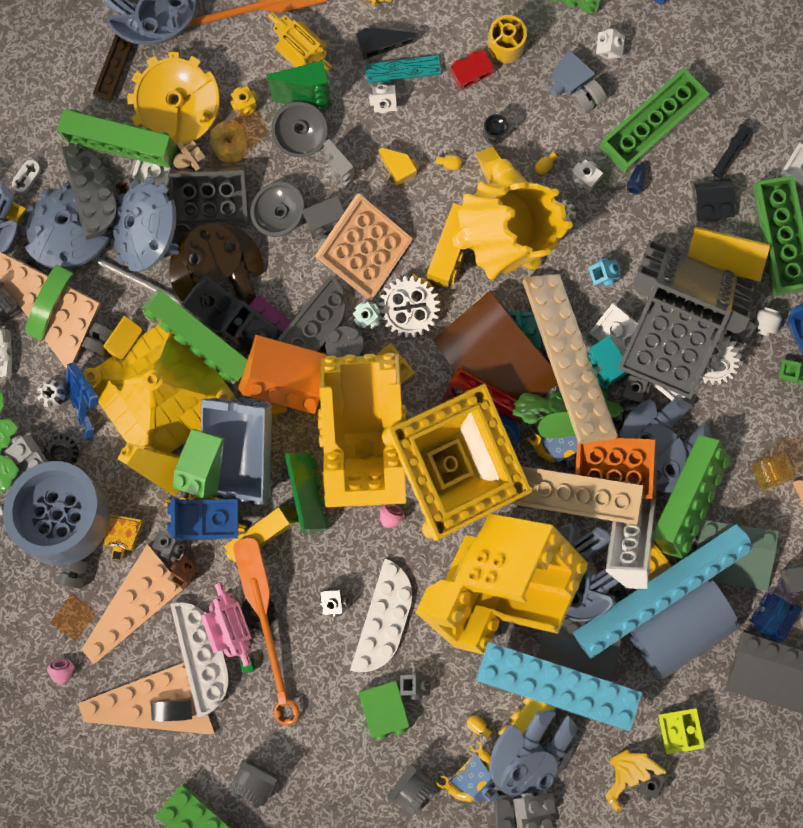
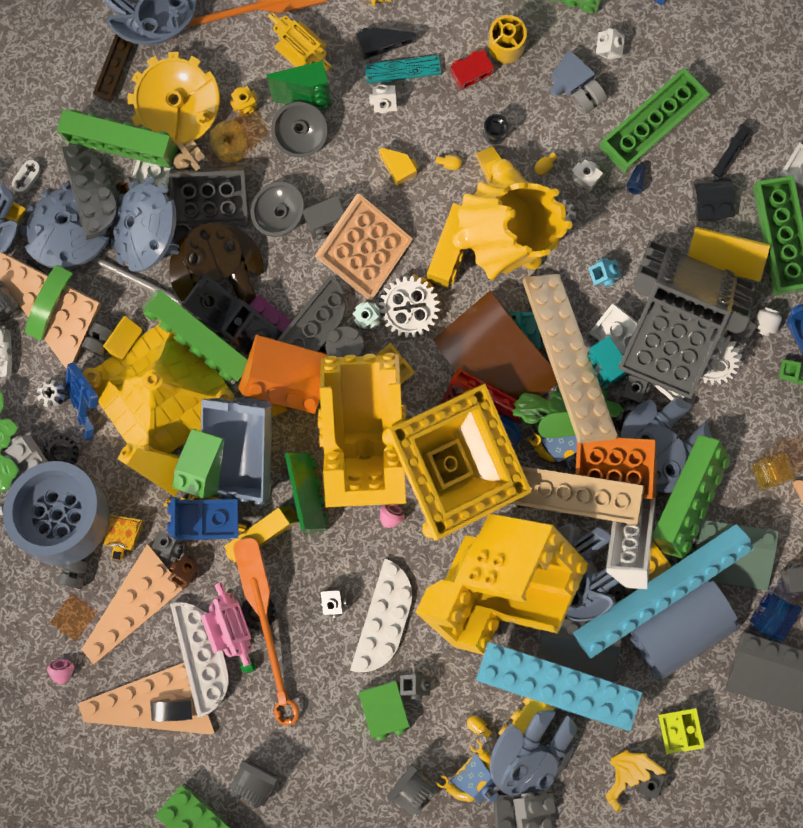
light grey plate [323,139,355,187] -> none

